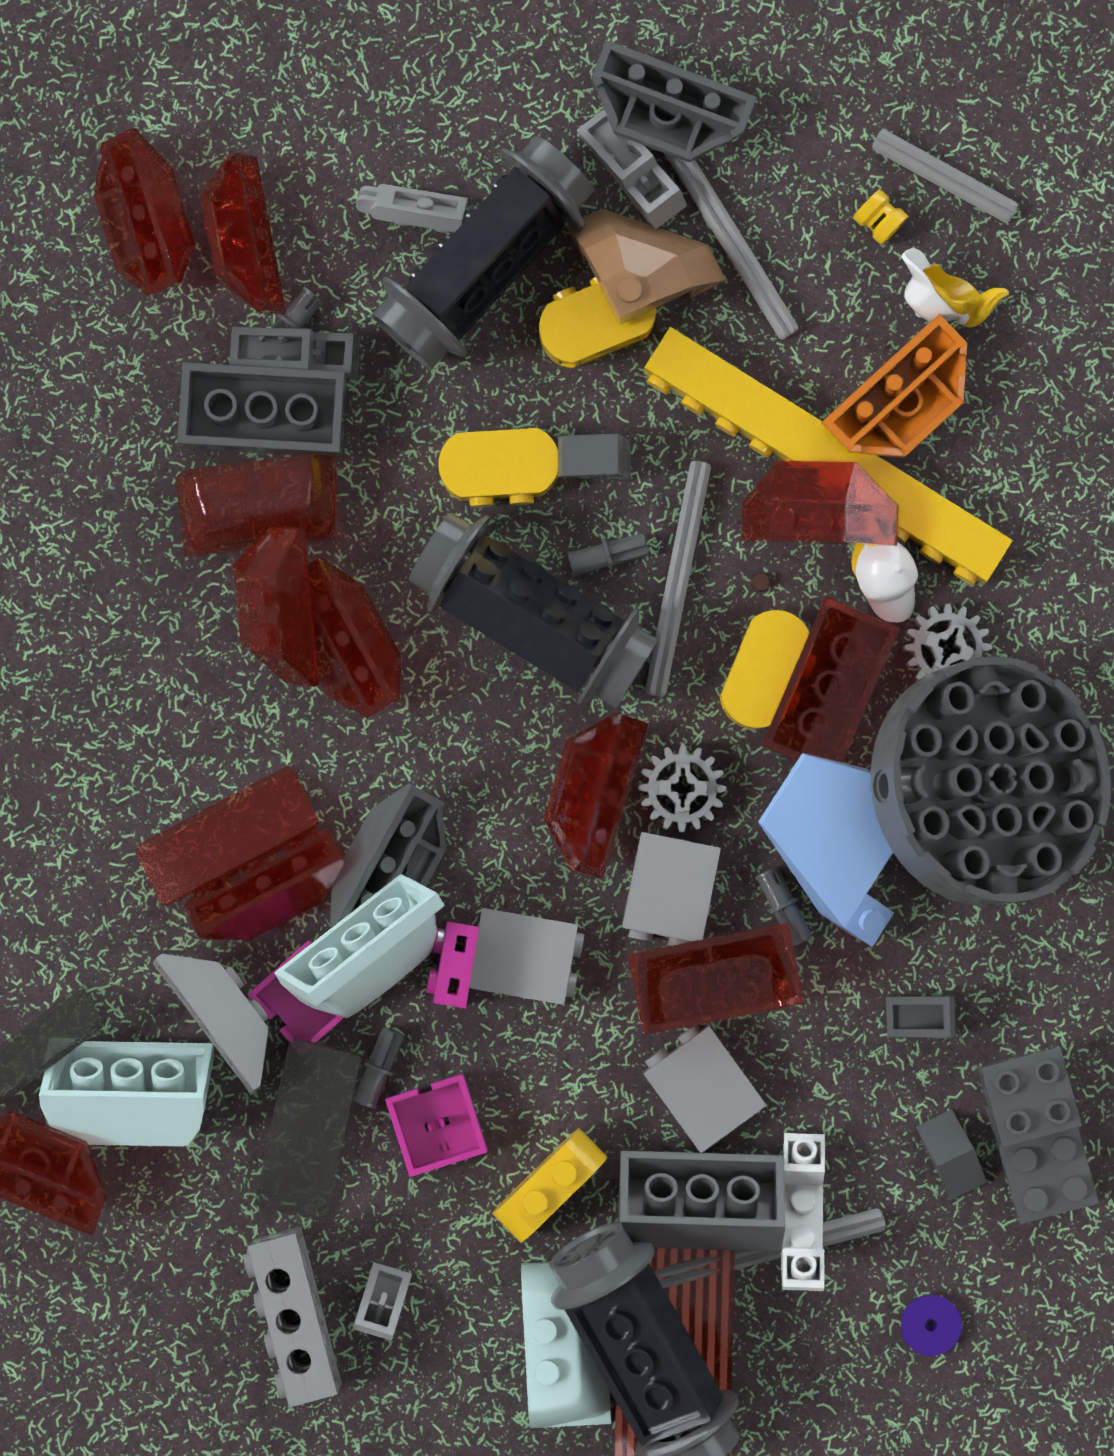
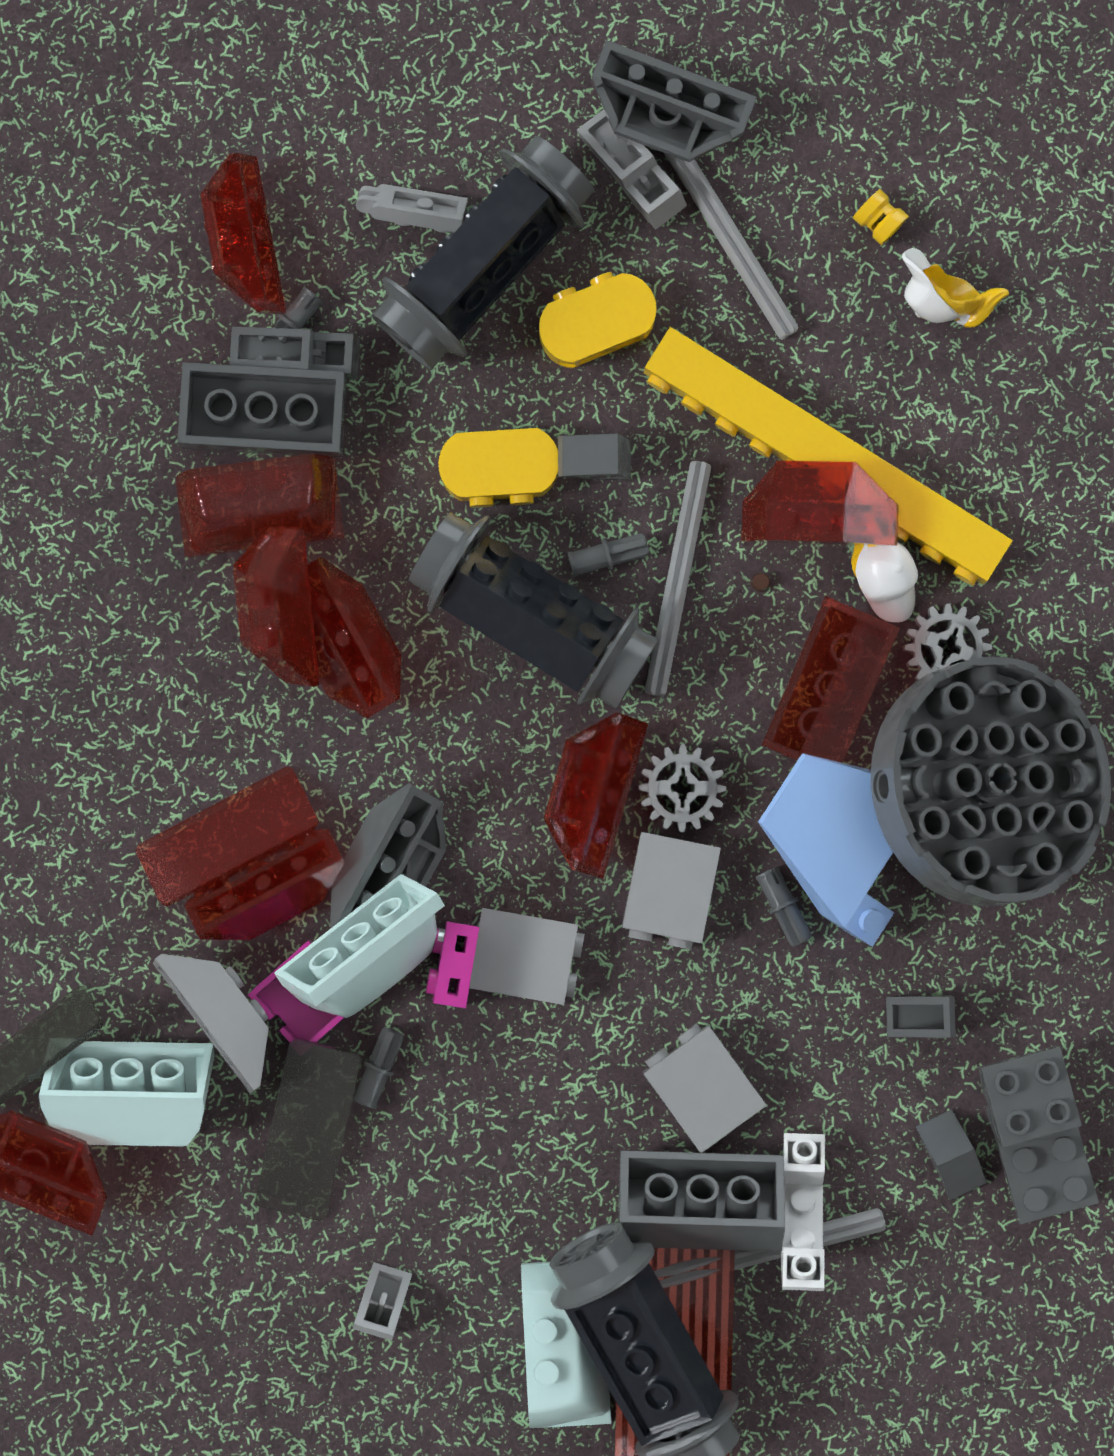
clear red wedge [94,128,195,296] -> none
light grey brick [243,1227,342,1408] -> none
dark pink piece [385,1073,488,1177] -> none
yellow brick [492,1128,608,1243] -> none
medium nougat brick [566,208,726,326] -> none
clear red windscreen [627,923,805,1035] -> none
yellow brick [720,610,815,730] -> none
orange wedge [821,314,967,458] -> none
light grey axle [872,130,1018,223] -> none
dark purple piece [901,1295,962,1356] -> none

